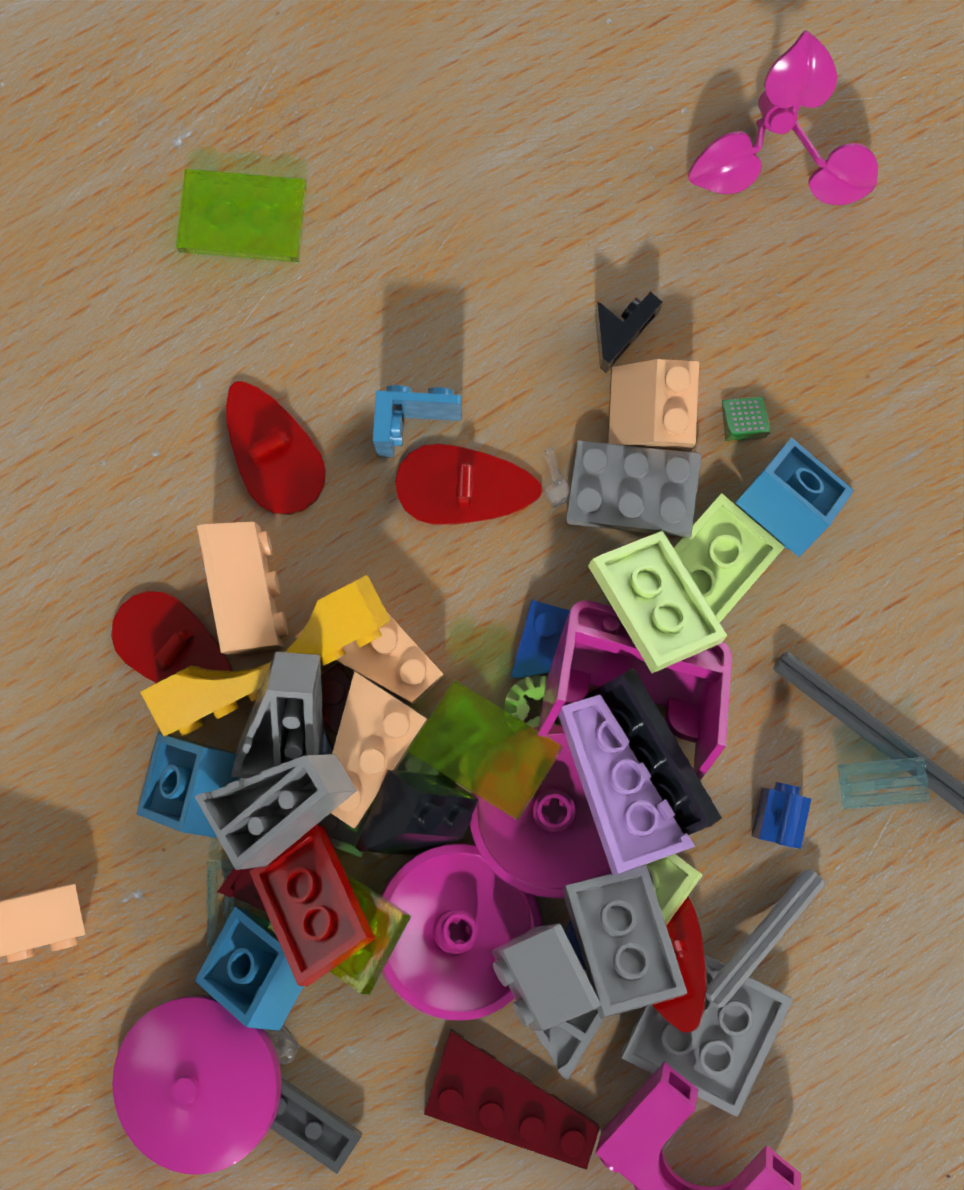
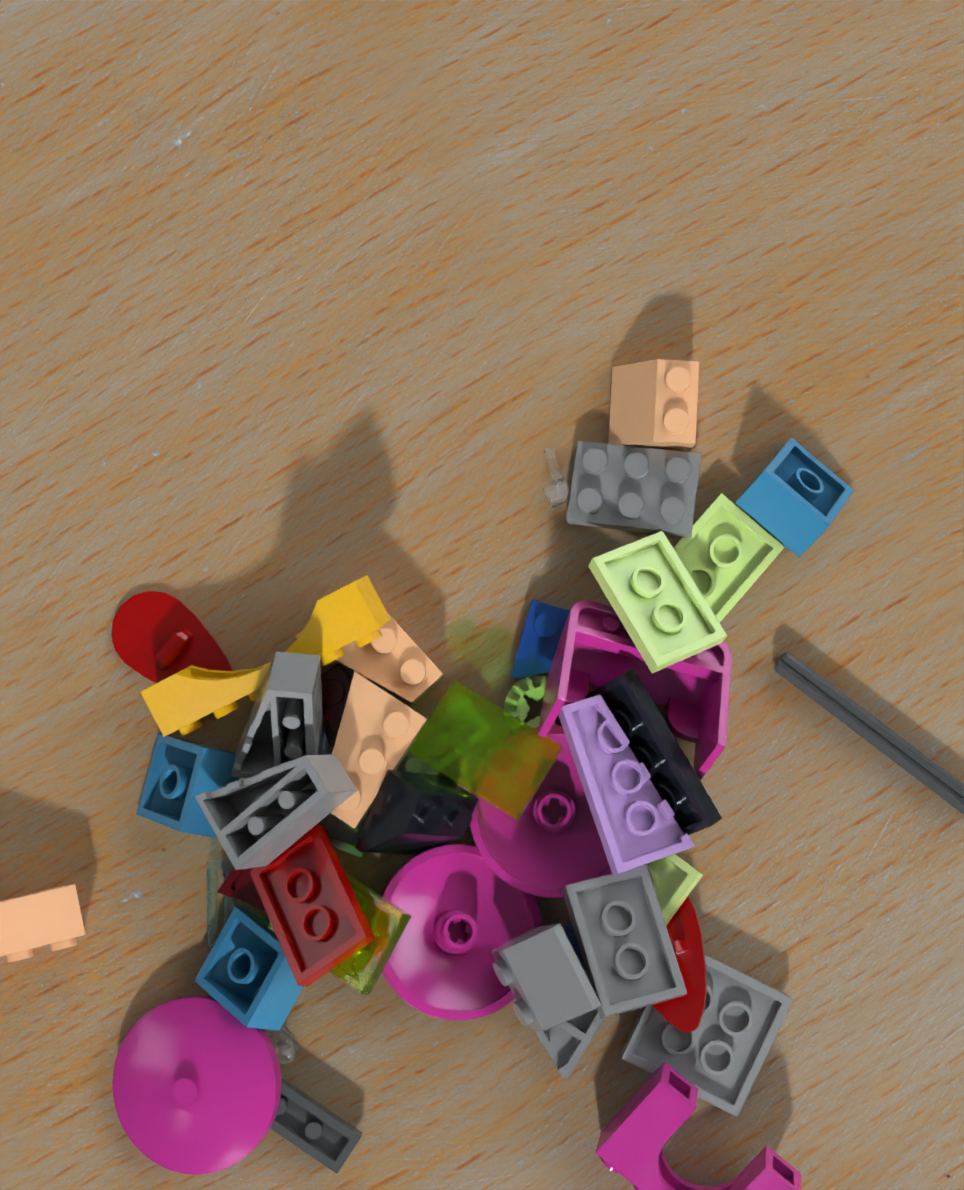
clear neon green plate [176,169,307,263] -> none
light nougat slope [197,522,288,657] -> none
red shield [226,381,326,515] -> none
dark azure bracket [373,385,462,458] -> none
red shield [395,443,542,525] -> none
dark red wing [424,1029,600,1170] -> none
black slope [595,291,663,373] -> none
dark pink plant [688,30,878,205] -> none
light grey axle [706,869,825,1008] -> none
green slope [721,397,771,441] -> none
blue brick [752,782,811,849] -> none
clear light blue tile [838,757,930,809] -> none

